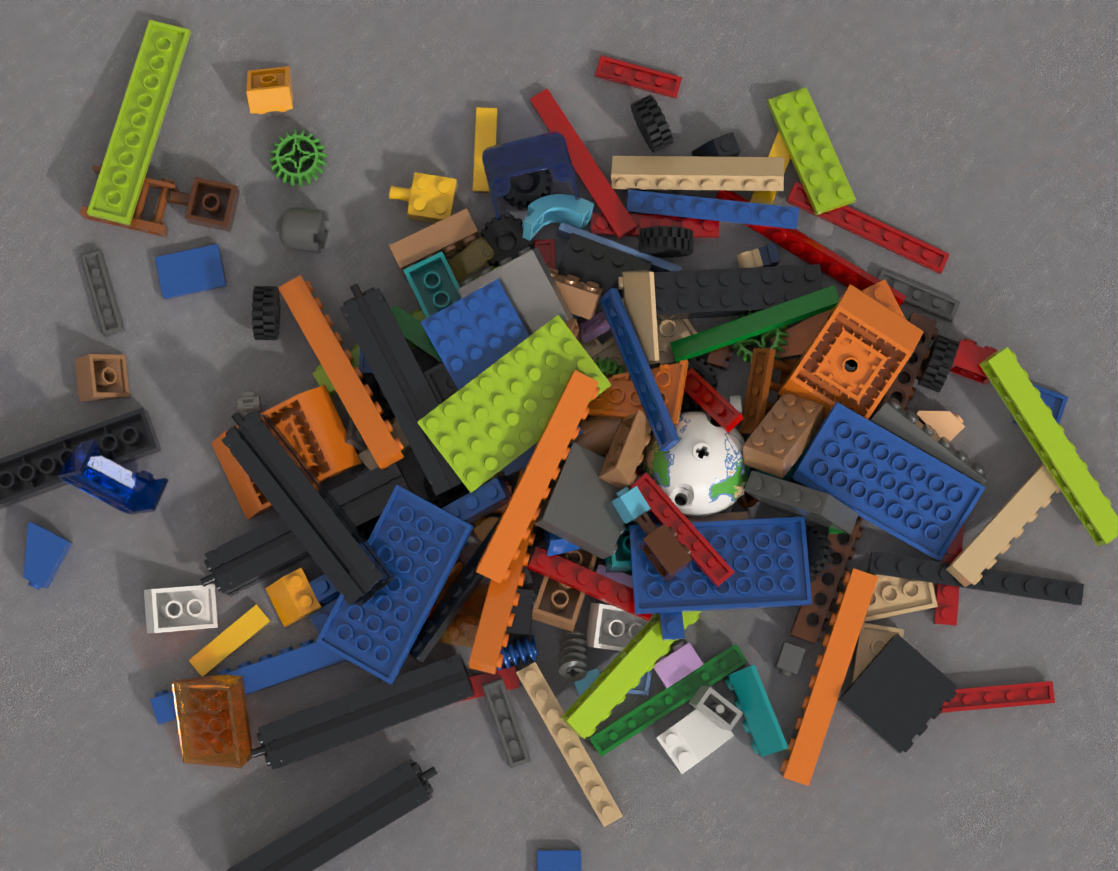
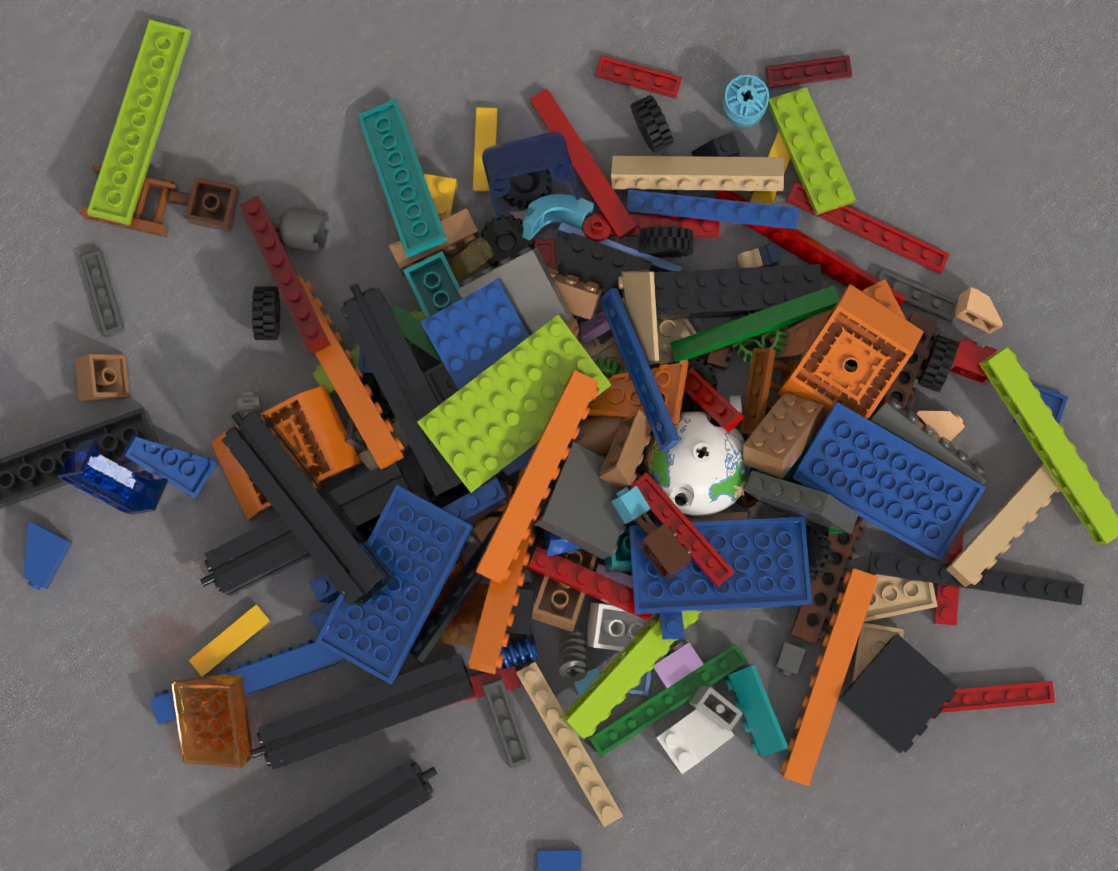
white slope [144,584,218,634] -> none
blue tile [155,244,227,300] -> none
light orange slope [246,66,293,114] -> none
light orange slope [265,568,323,627] -> none
bright green gear [269,129,327,187] -> none
none -> blue wing [122,436,218,499]
none -> dark red brick [239,196,331,355]
none -> teal plate [357,98,448,258]
none -> red piece [582,215,611,241]
none -> medium azure wheel [722,75,769,128]
none -> dark red tile [765,55,852,89]
none -> light nougat slope [955,287,1003,334]

